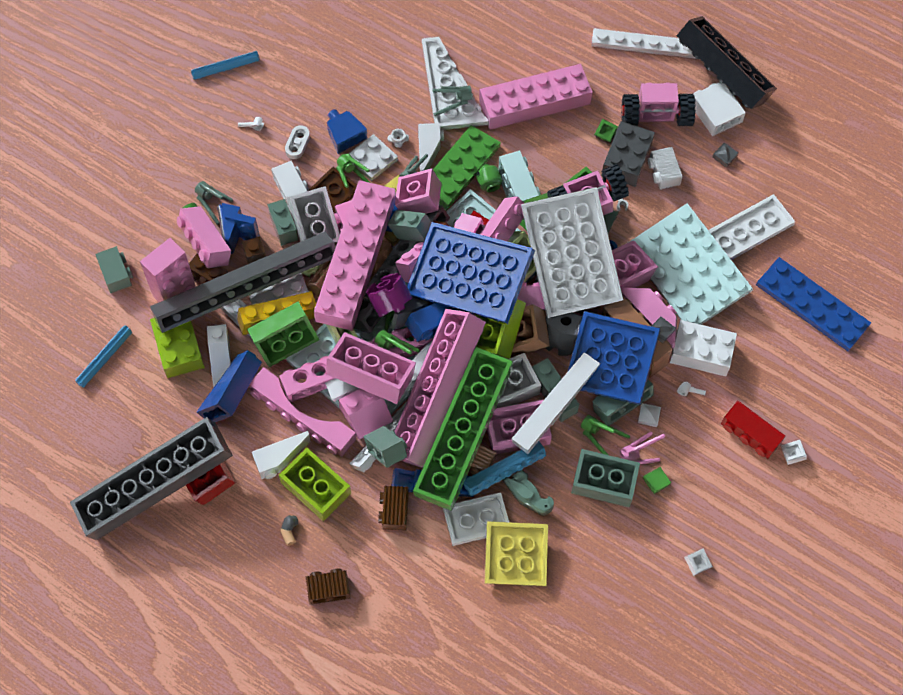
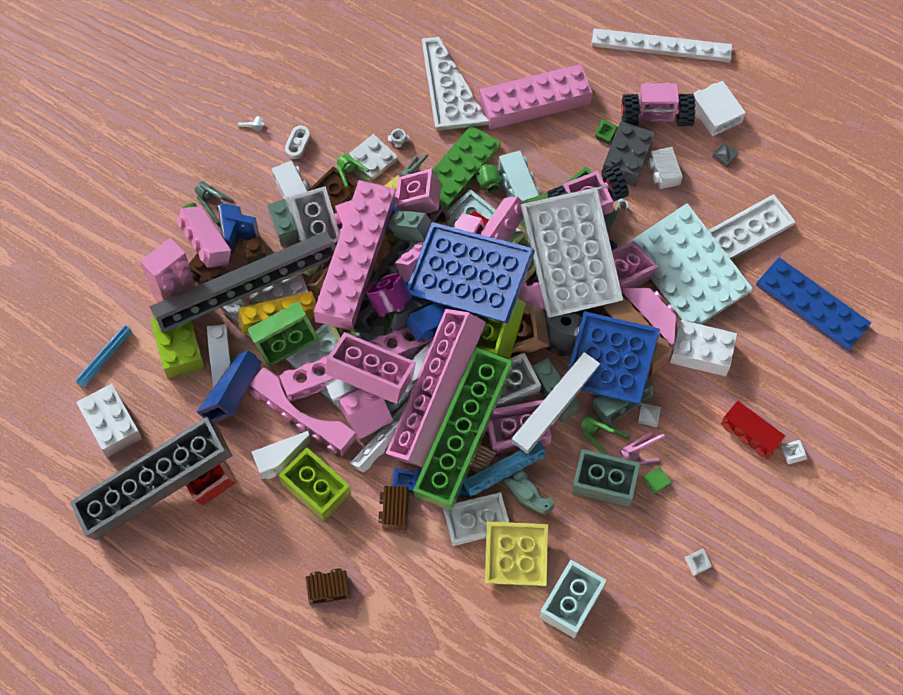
sand green brick [95,246,133,293] -> none
dark azure axle [191,51,259,80] -> none
arm [280,515,298,546] -> none
blue torso [327,109,367,154] -> none
sand green brick [363,426,407,468] -> none
bright green plant [374,330,420,354] -> none
white slope [418,123,444,171] -> none
sand green plant [432,86,472,116] -> none
dark grey tile [651,316,676,343] -> none
black brick [676,16,777,109] -> none
white hand [677,382,706,396] -> none
none -> white brick [76,384,142,458]
none -> light aqua brick [539,560,607,639]

